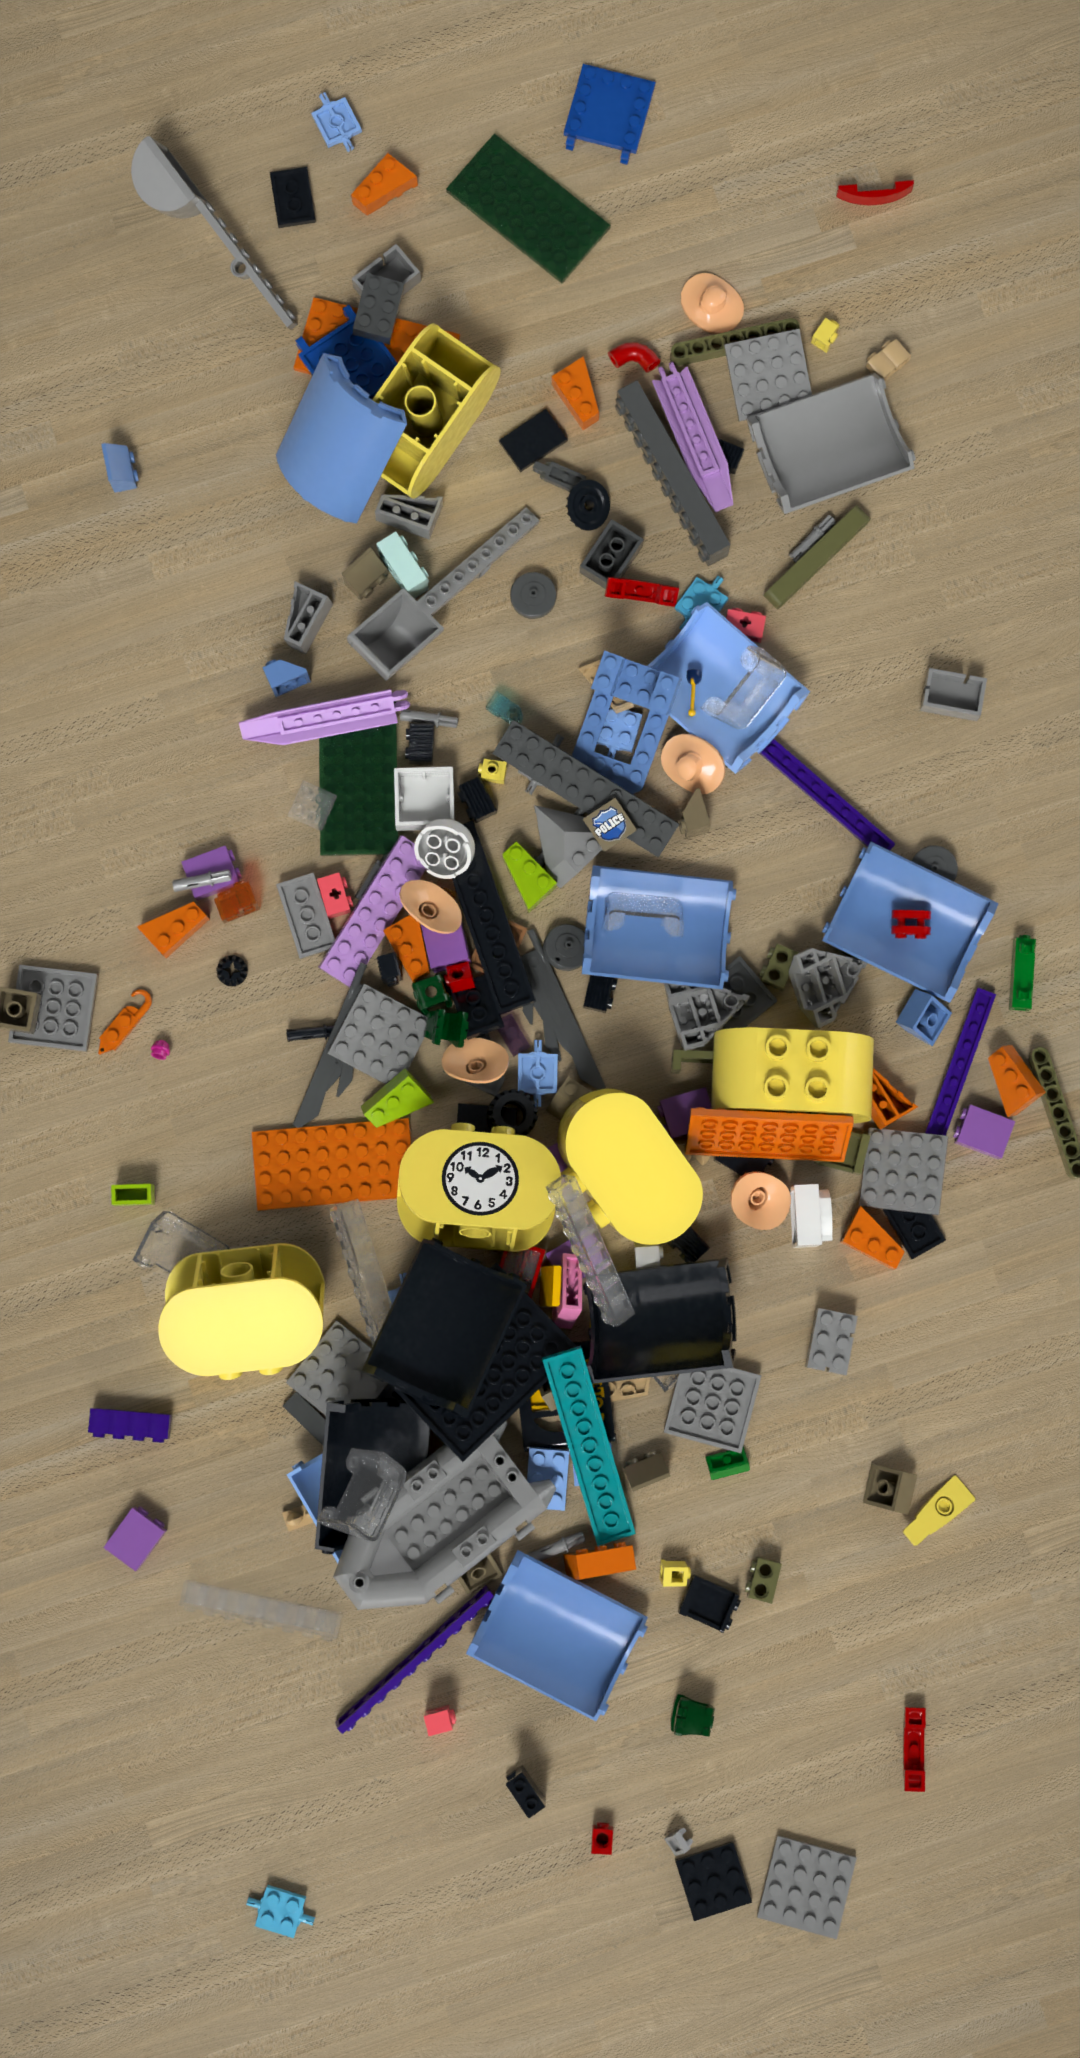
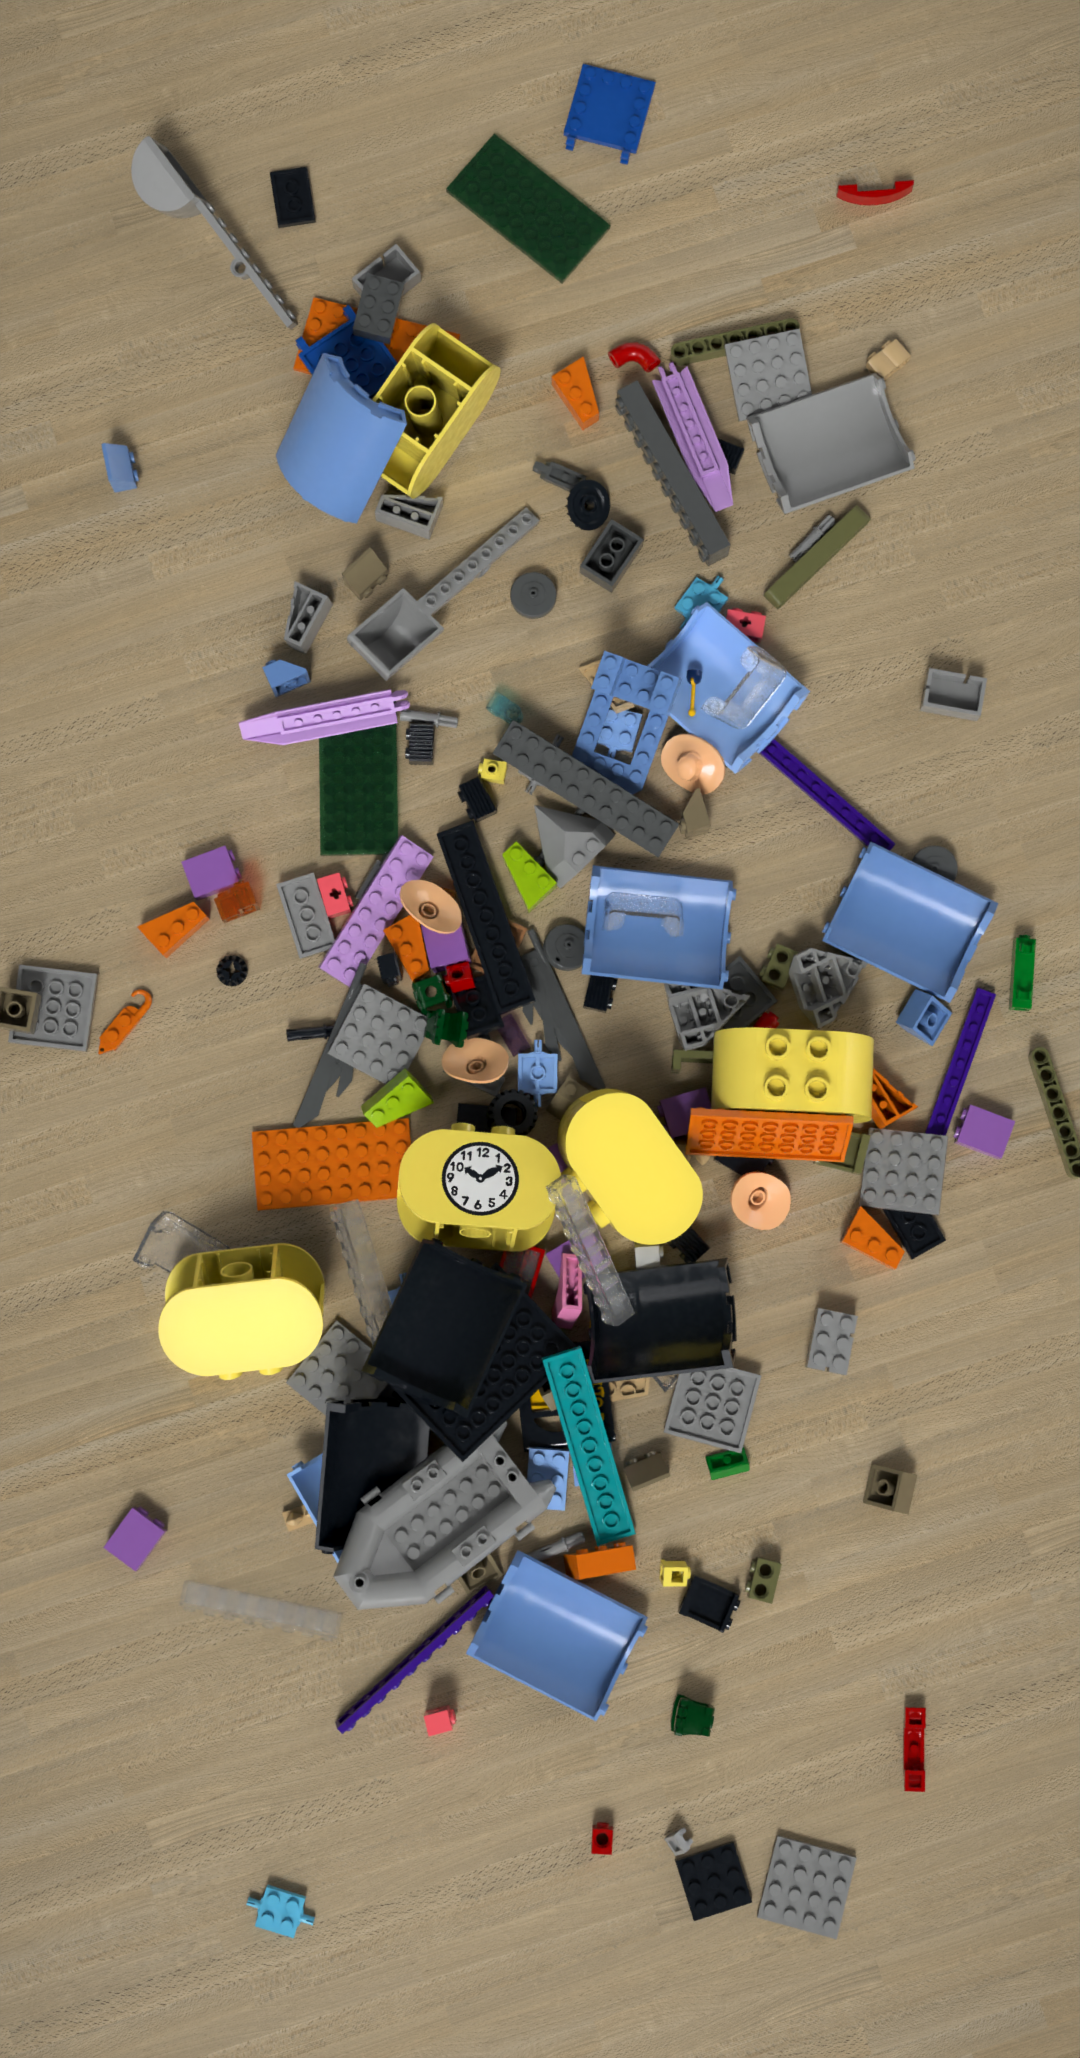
dark purple brick [88,1408,172,1443] -> none
lime brick [111,1184,155,1206] -> none
dark pink plate [151,1040,170,1060] -> none
light grey axle [172,869,232,892] -> none
dark grey tile [283,1392,325,1445] -> none
clear tile [288,780,337,831] -> none
light blue plate [311,92,362,152] -> none
clear windscreen [317,1448,406,1541] -> none
orange wedge [351,153,418,216] -> none
light aqua brick [376,531,430,599] -> none
white container [394,767,455,831] -> none
white cylinder [414,819,475,879] -> none
black tile [499,409,568,473] -> none
black panel [506,1765,546,1818] -> none
yellow tile [539,1265,562,1307] -> none
tile [583,797,637,852] -> none
red slope [604,577,679,607] -> none
light nougat hat [681,273,744,334] -> none
white container [789,1184,832,1248] -> none
light yellow brick [811,318,839,353] -> none
red brick [891,910,931,939] -> none
light yellow piece [903,1476,975,1546] -> none
orange wedge [988,1045,1046,1117] -> none
none -> red brick [753,1012,780,1028]

